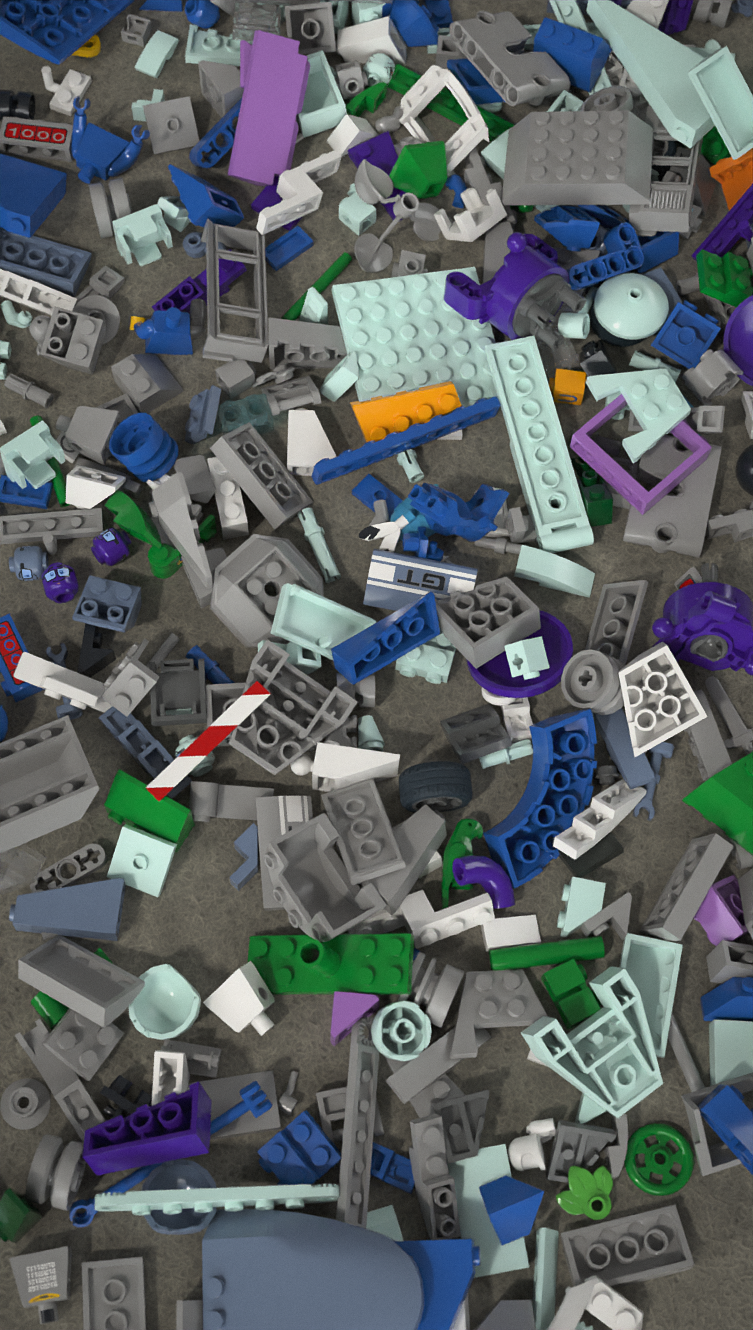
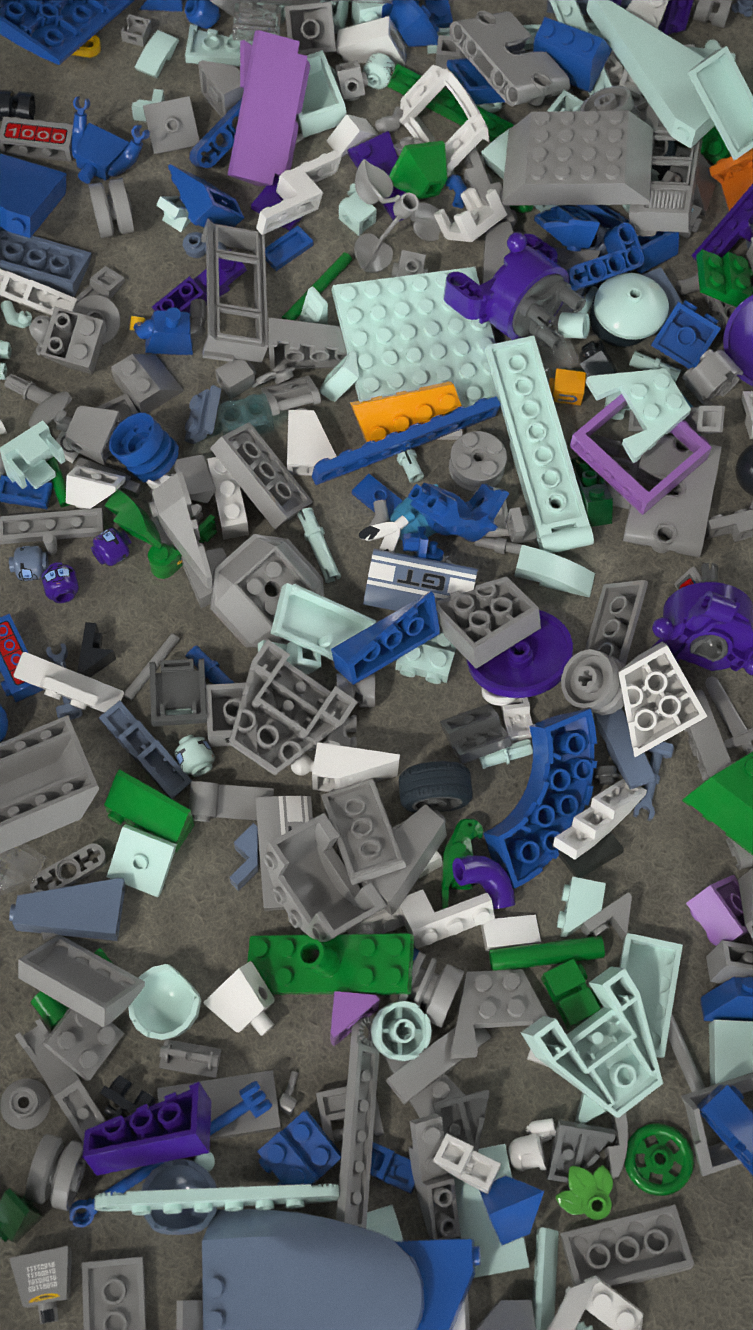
white plate [41,66,92,116] -> none
sand blue slope [72,575,142,633] -> none
light grey bracket [101,638,160,716] -> none
light aqua panel [112,204,173,266] -> none
sticker [146,681,271,801] -> none
white slope [152,1050,190,1106] -> none
green slope [345,82,387,117] -> none
light aqua cone [358,715,385,752] -> none
light aqua brick [504,636,550,680] -> none
light grey slope [640,833,733,941] -> none
none -> light grey dish [28,391,72,427]
none -> light aqua hinge [194,1151,215,1172]
none -> white slope [433,1134,501,1194]
none -> light grey wheel [449,431,507,492]

